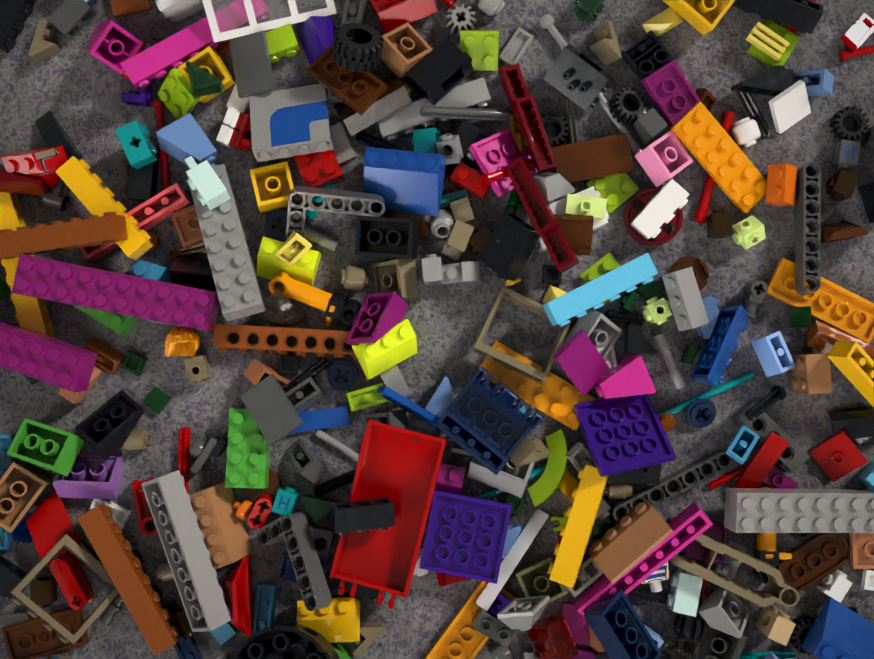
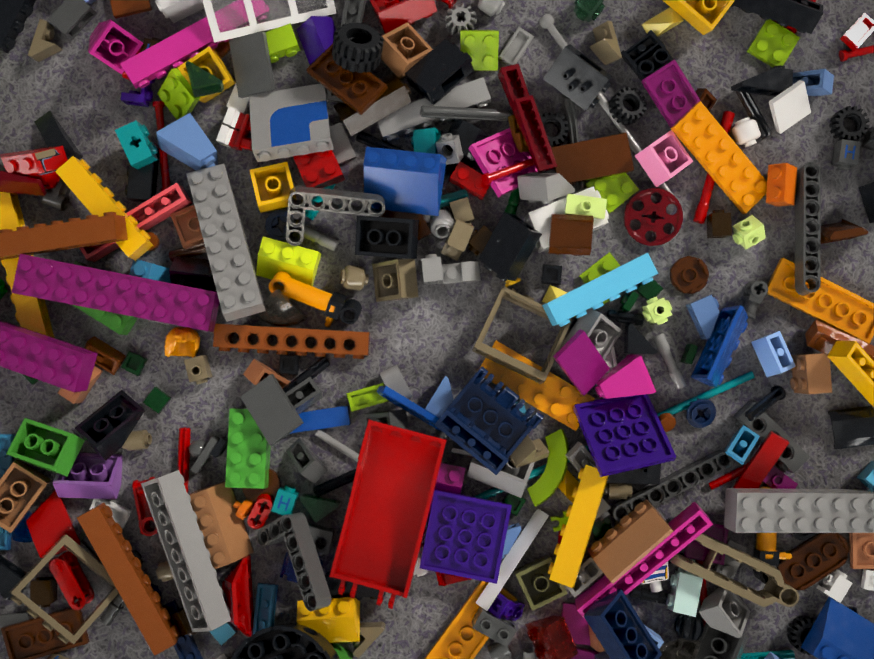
light aqua hinge [184,156,231,210] -> none
light yellow slope [275,231,312,267] -> none
dark blue gear [327,360,358,391] -> none
black brick [331,497,395,535] -> none
magenta slope [345,292,408,345] -> none
neon yellow slope [351,319,417,380] -> none
light grey slope [497,595,550,631] -> none
dark red slope [505,157,580,273] -> none
white brick [630,179,690,239] -> none
dark grey slope [634,108,668,146] -> none
light grey slope [662,267,709,332] -> none
light yellow tile [745,21,790,61] -> none
tan brick [755,605,796,646] -> none
dark green tile [790,306,812,327] -> none
red plate [809,430,868,482] -> none
dark brown brick [826,169,860,201] -> none

